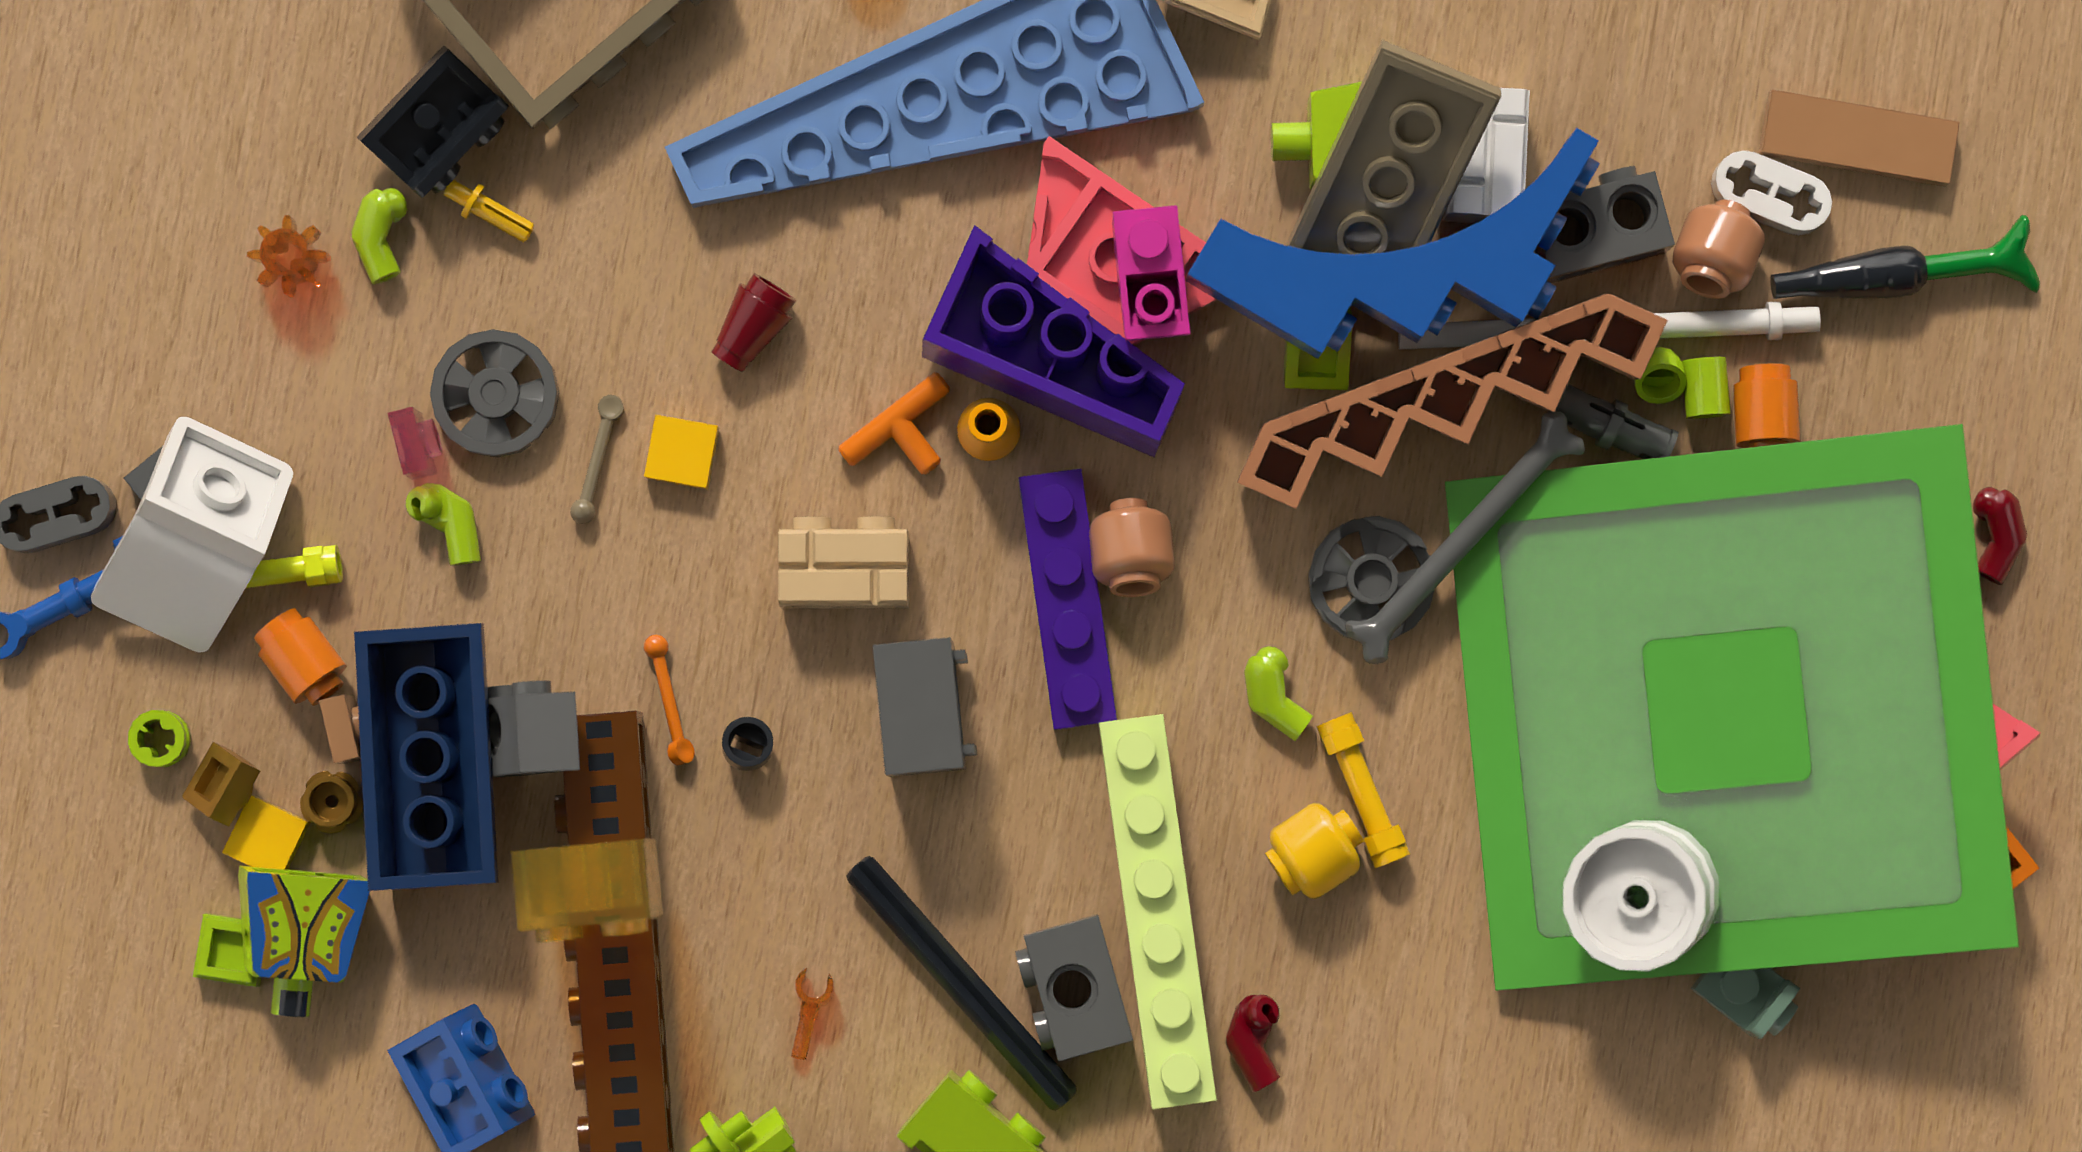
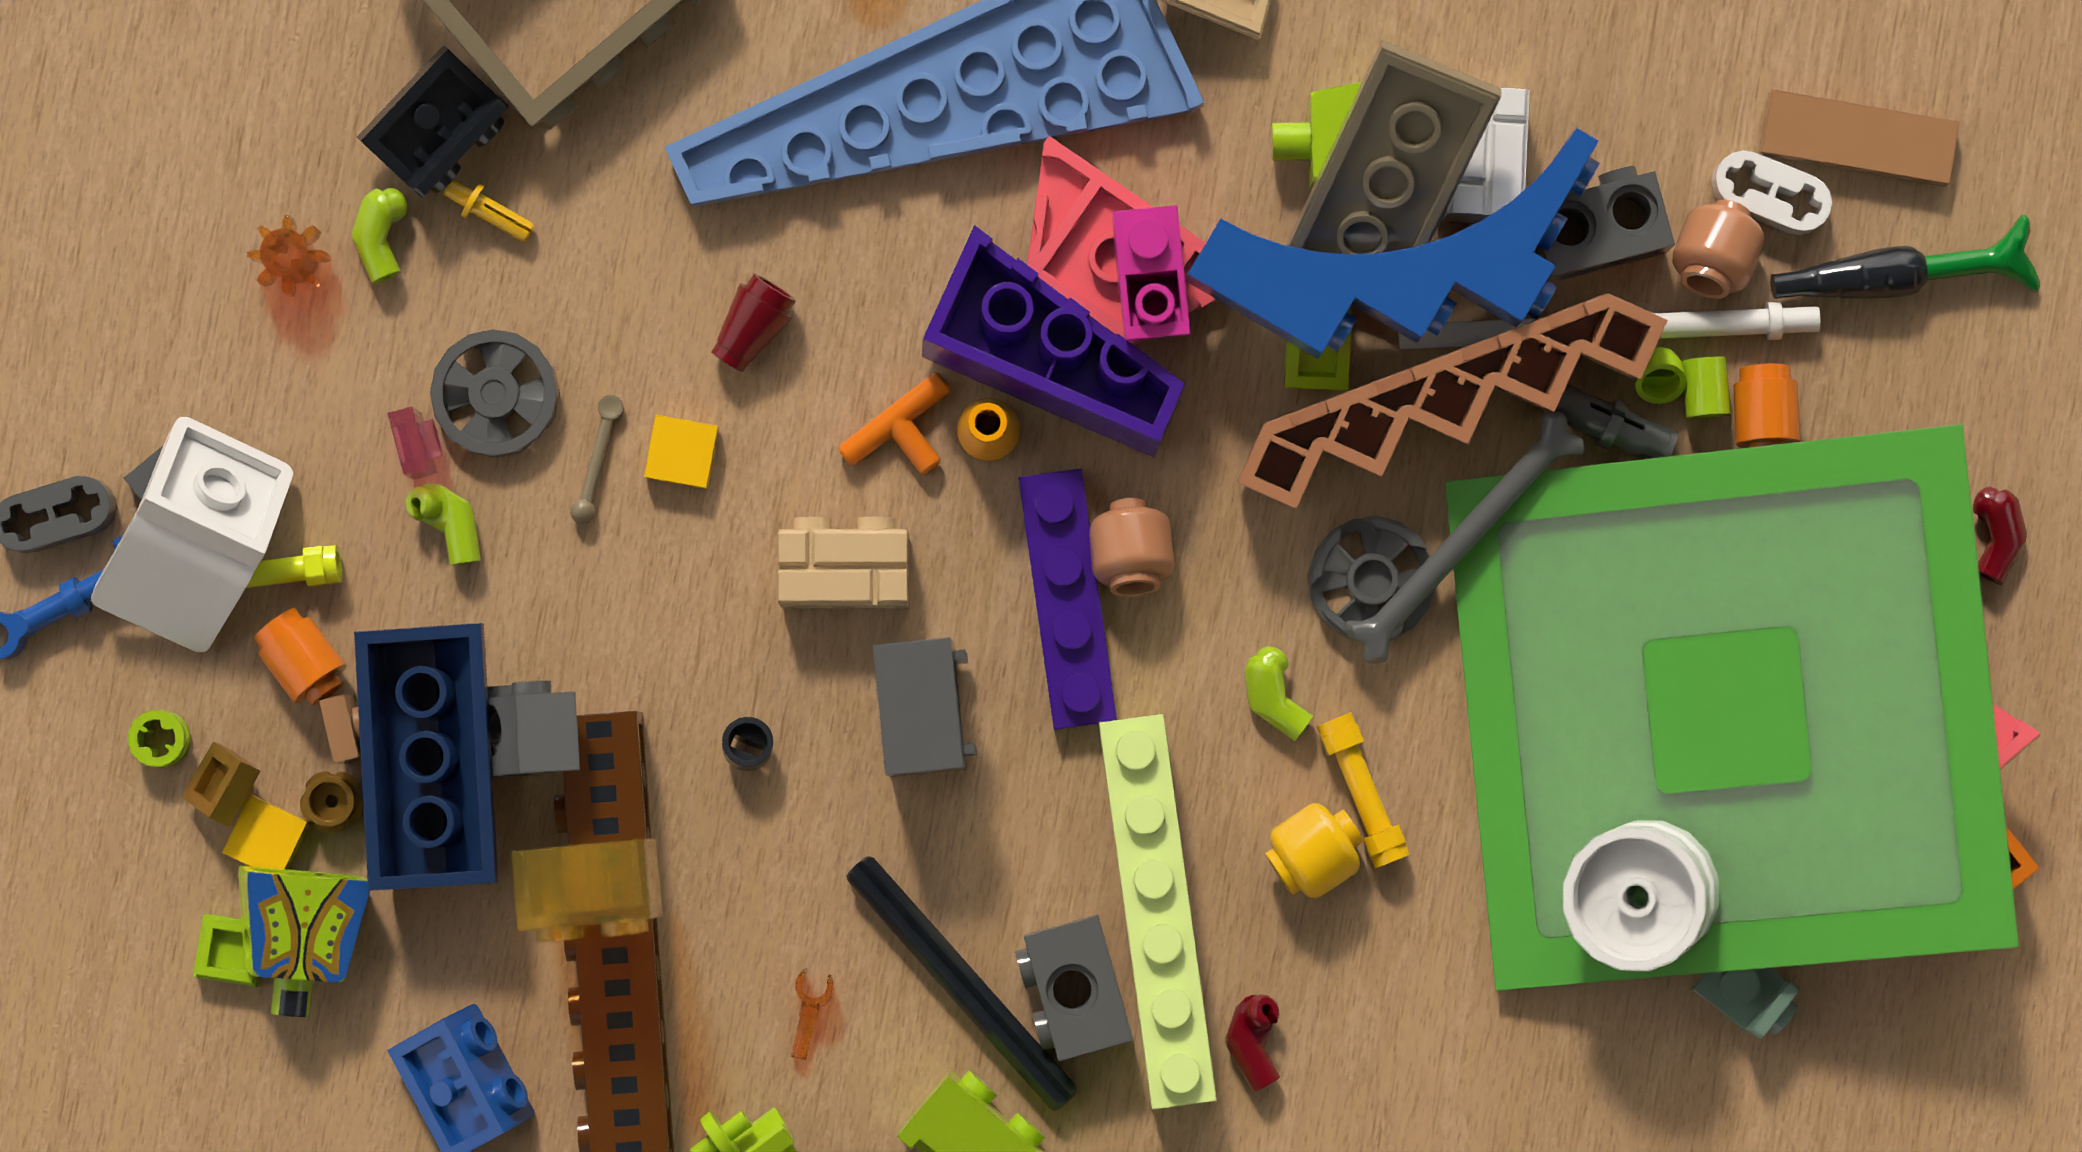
orange hinge [644,634,695,766] -> none

